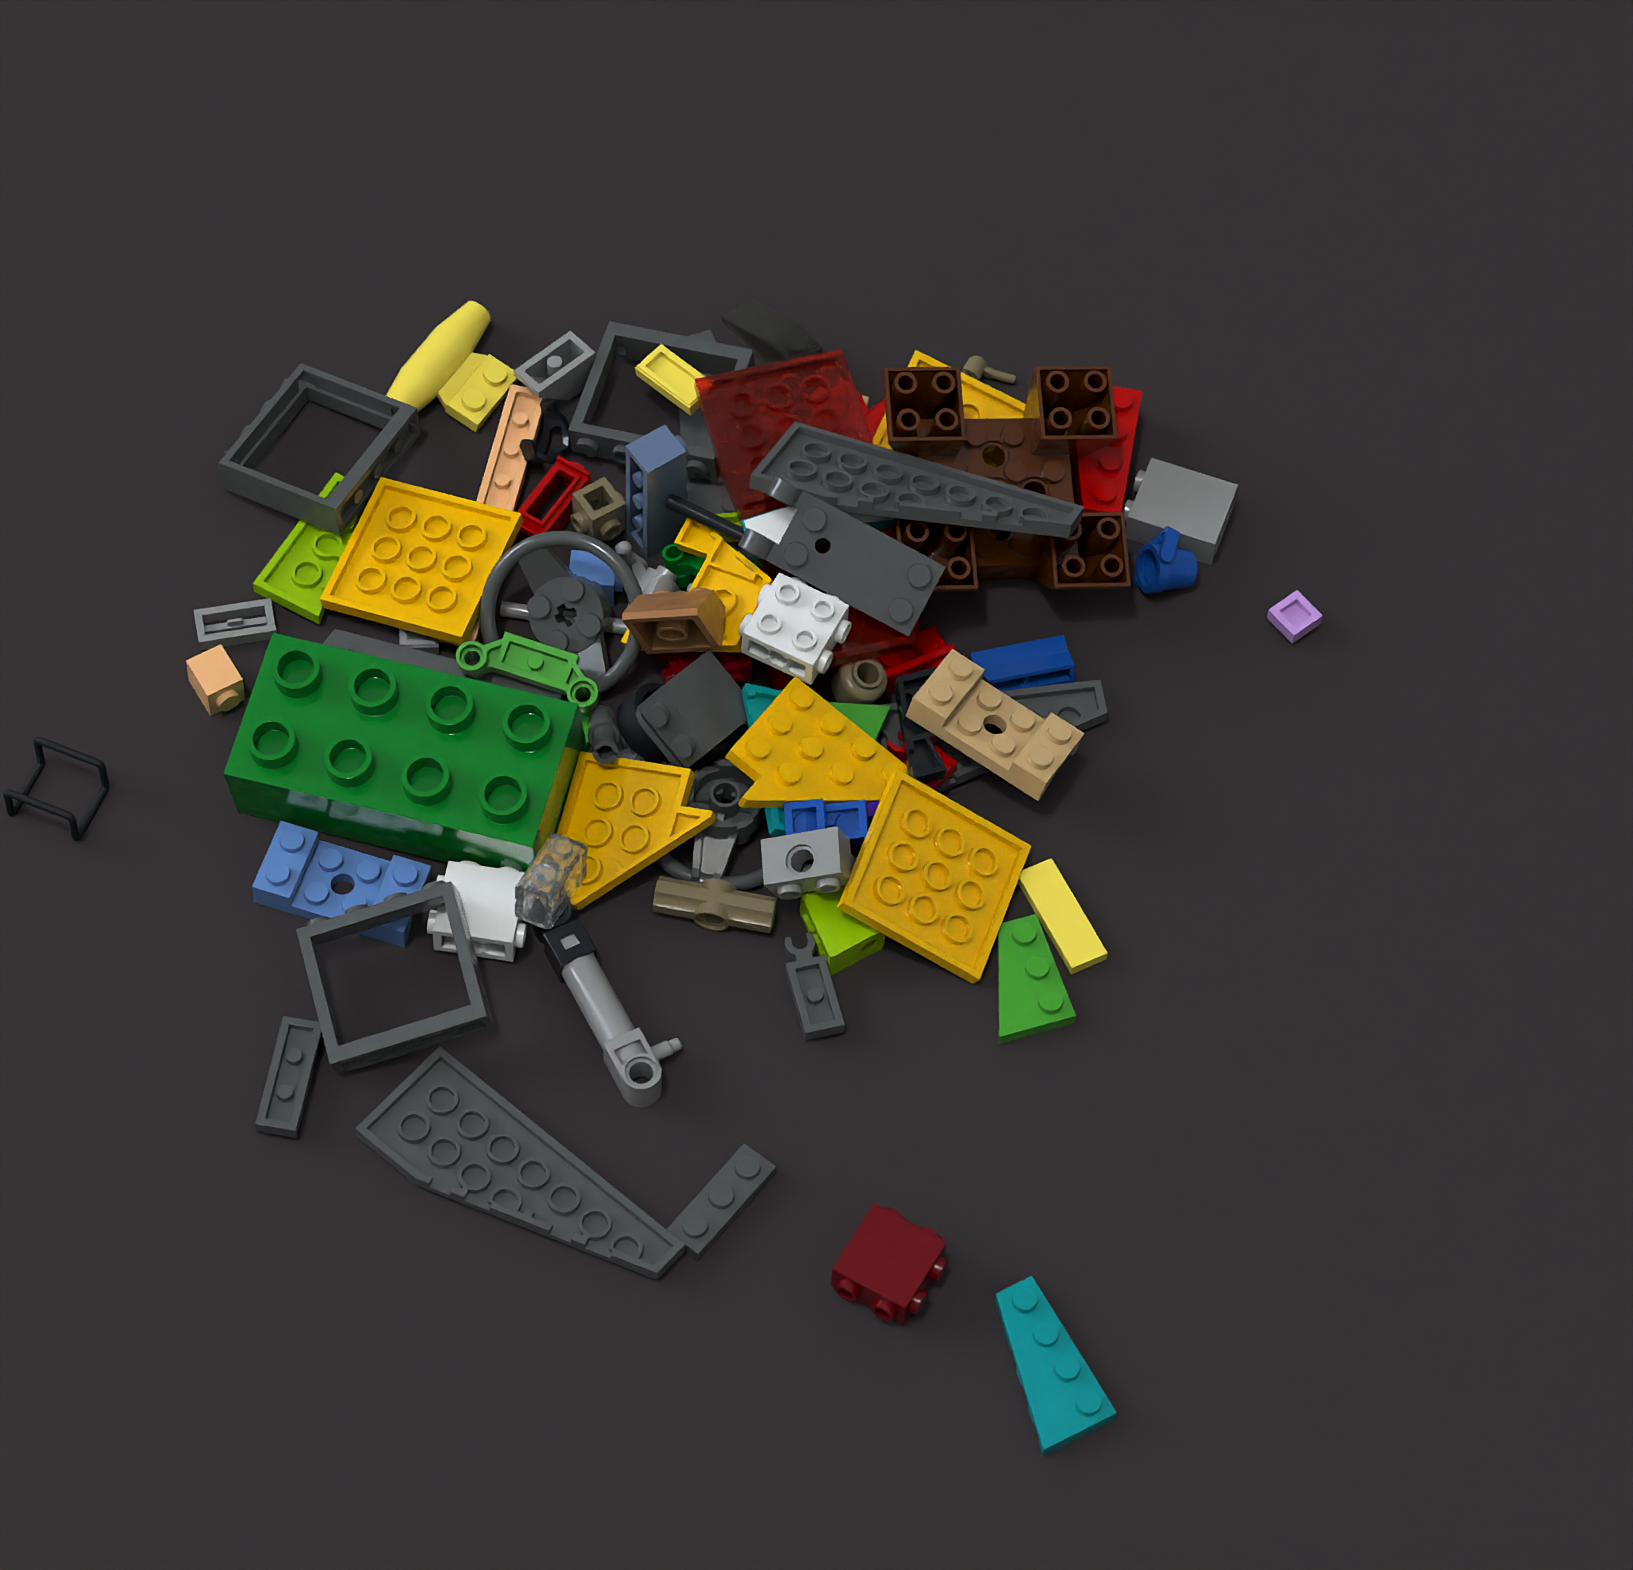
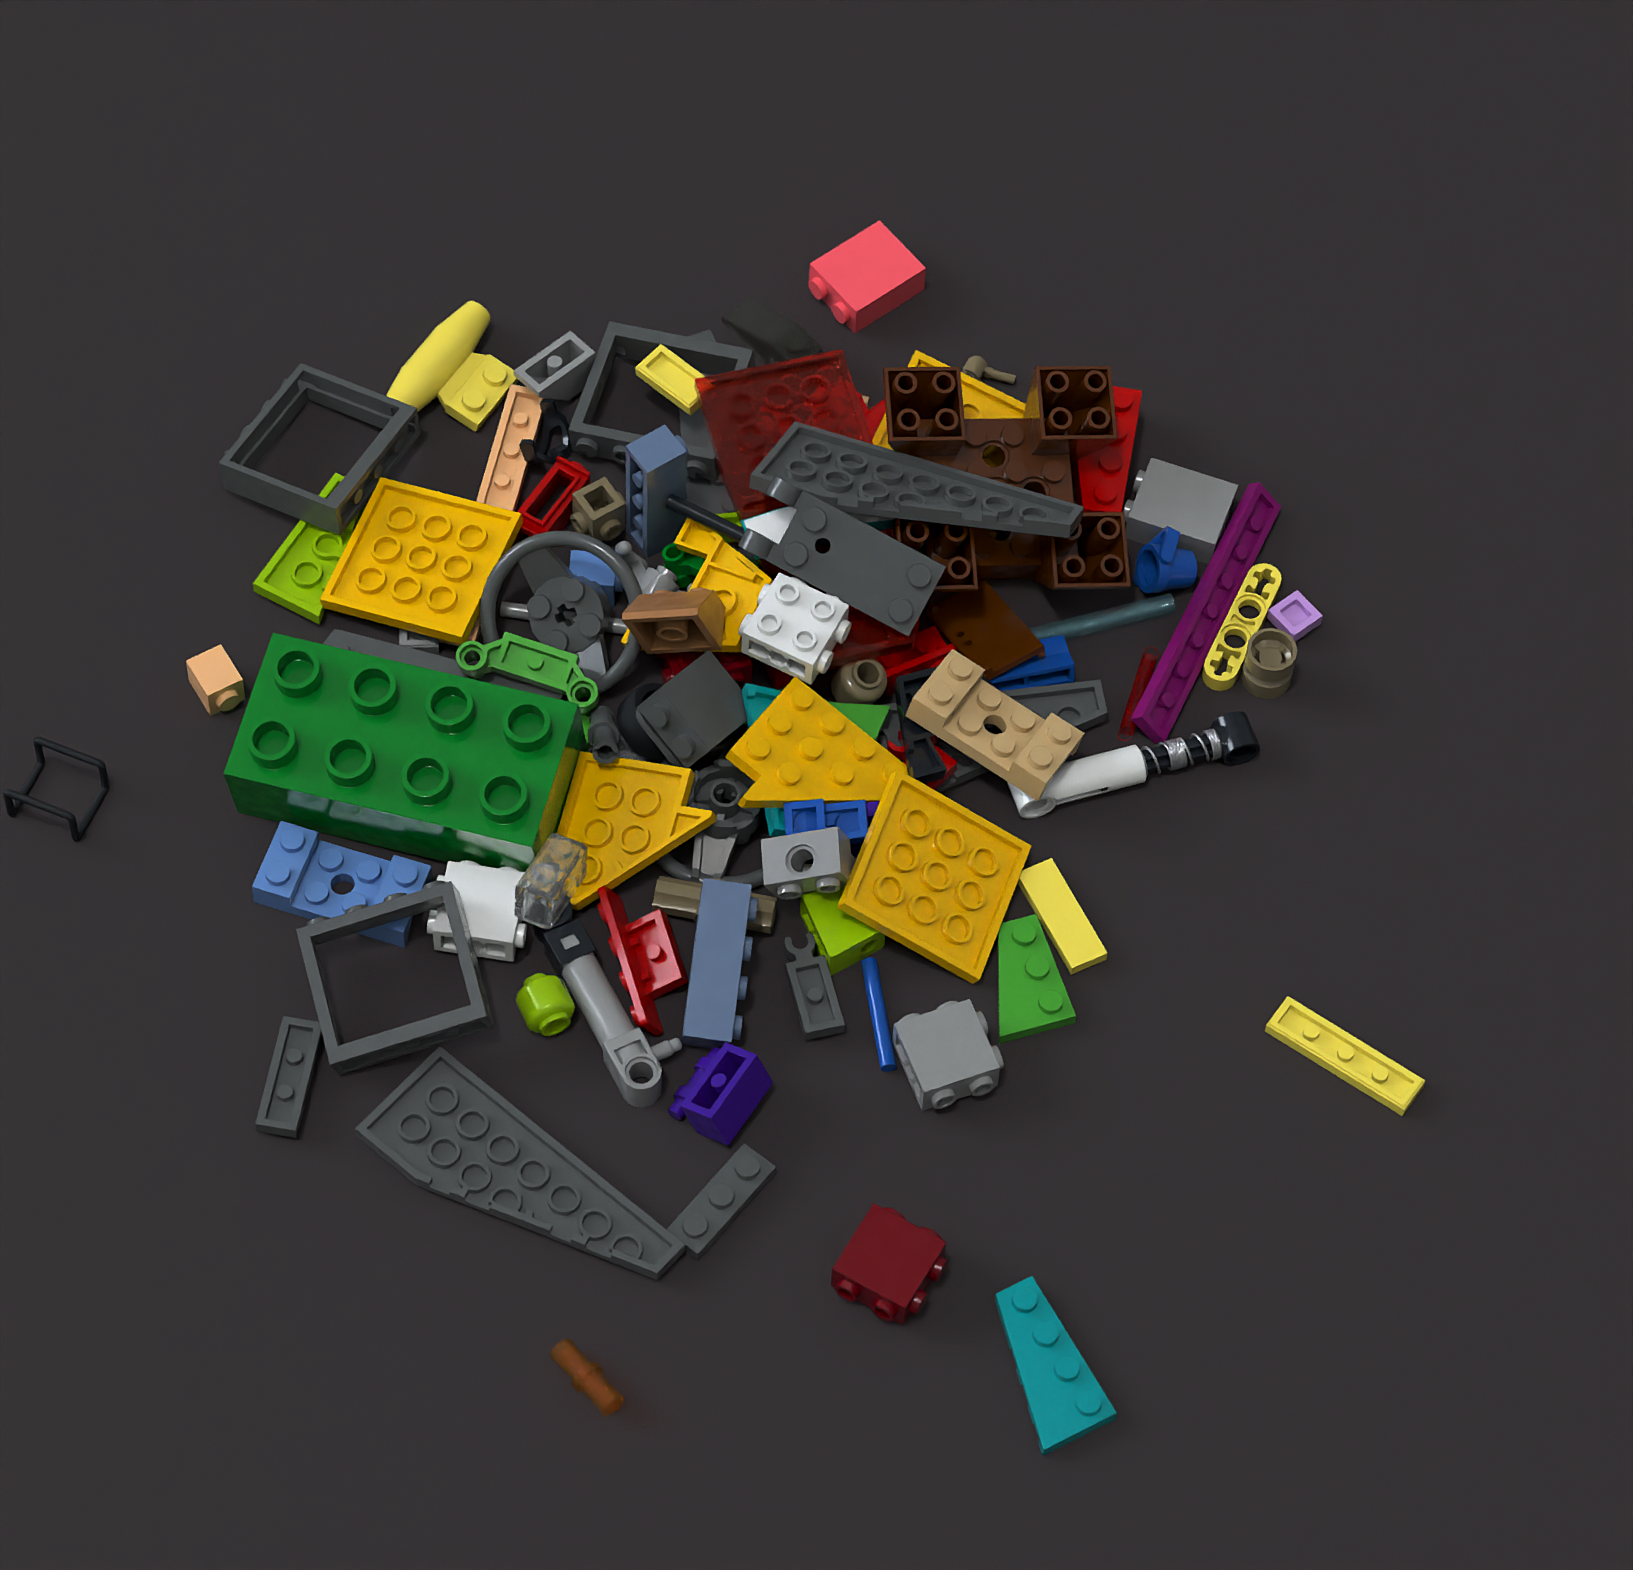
light grey tile [193,598,277,651] -> none
none -> lime head [515,973,575,1036]
none -> clear orange pin [550,1338,624,1416]
none -> red bracket [597,886,688,1036]
none -> dark purple brick [668,1042,773,1146]
none -> sand blue brick [681,878,758,1049]
none -> coral brick [808,220,926,333]
none -> blue bar [861,957,897,1072]
none -> light grey brick [892,999,1004,1111]
none -> reddish brown door [926,580,1045,681]
none -> piece [1007,711,1260,819]
none -> clear light blue piece [1029,593,1175,639]
none -> red piece [1118,647,1159,741]
none -> magenta plate [1131,482,1281,743]
none -> light yellow beam [1202,563,1282,691]
none -> dark tan wheel [1241,628,1298,699]
none -> light yellow tile [1265,996,1426,1116]

